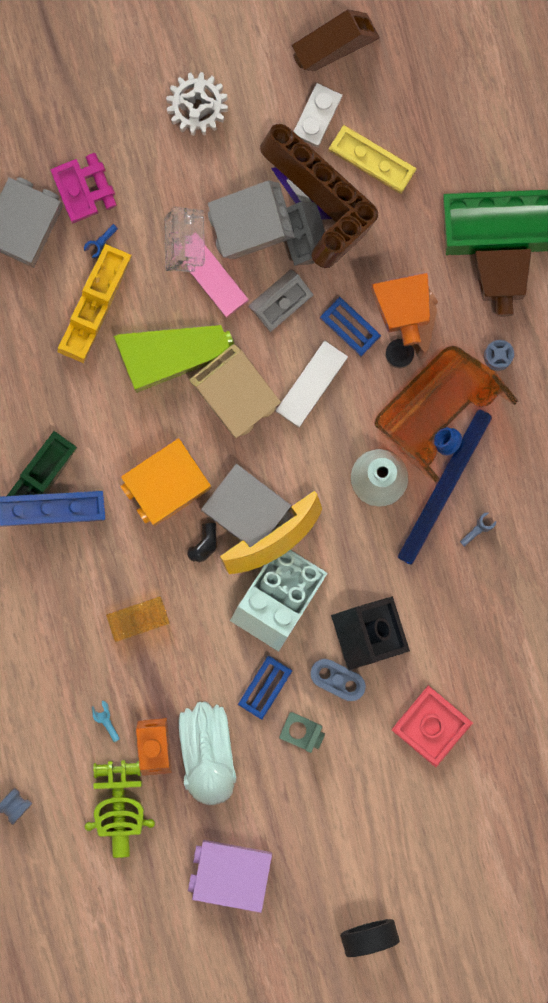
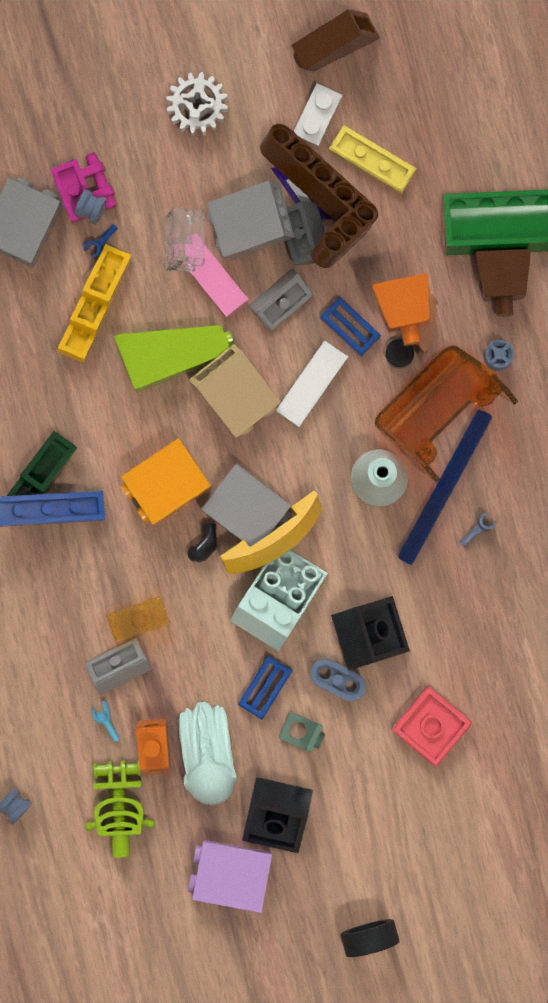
blue plate [434,427,462,456] -> none
none -> sand blue wheel [74,189,107,225]
none -> light grey slope [85,638,151,694]
none -> black slope [242,777,313,853]

